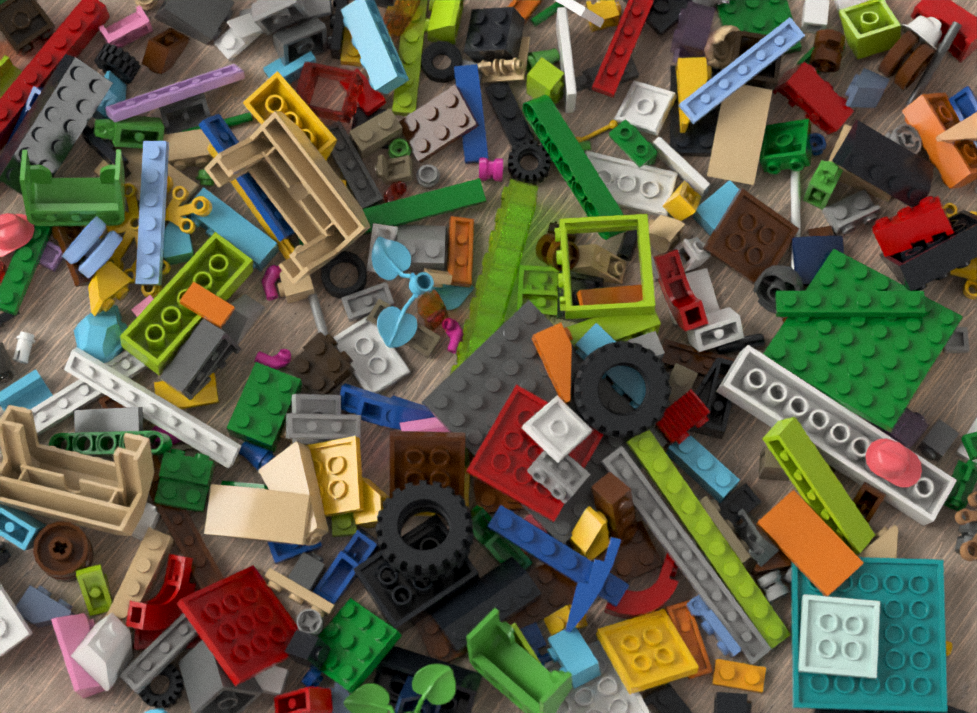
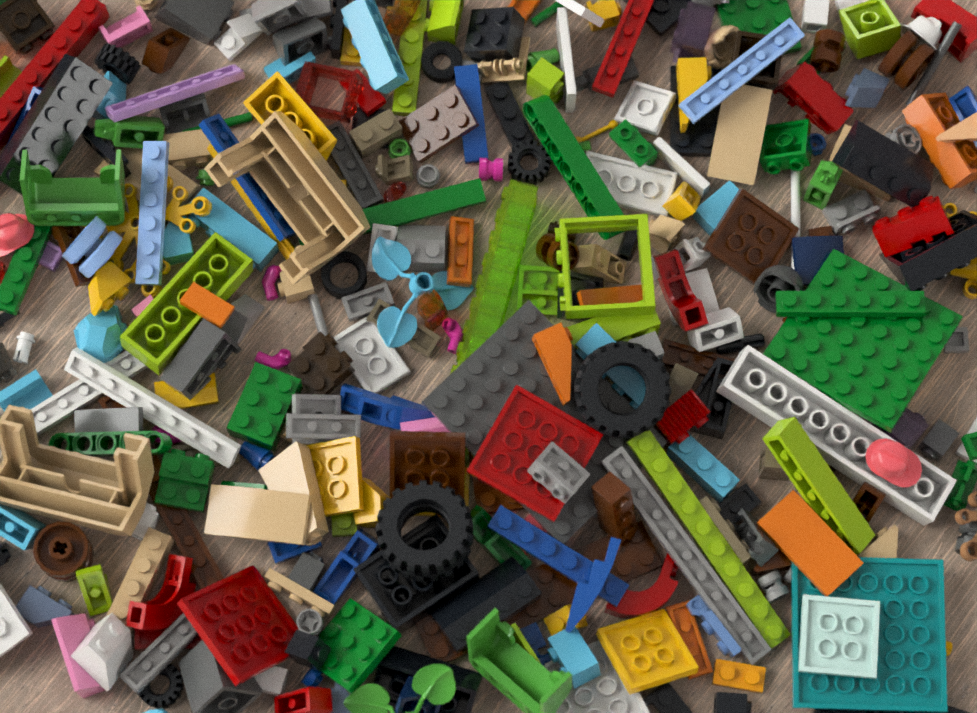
tan plate [424,268,452,288] -> none
white tile [522,396,593,463] -> none
yellow slope [569,506,610,561] -> none

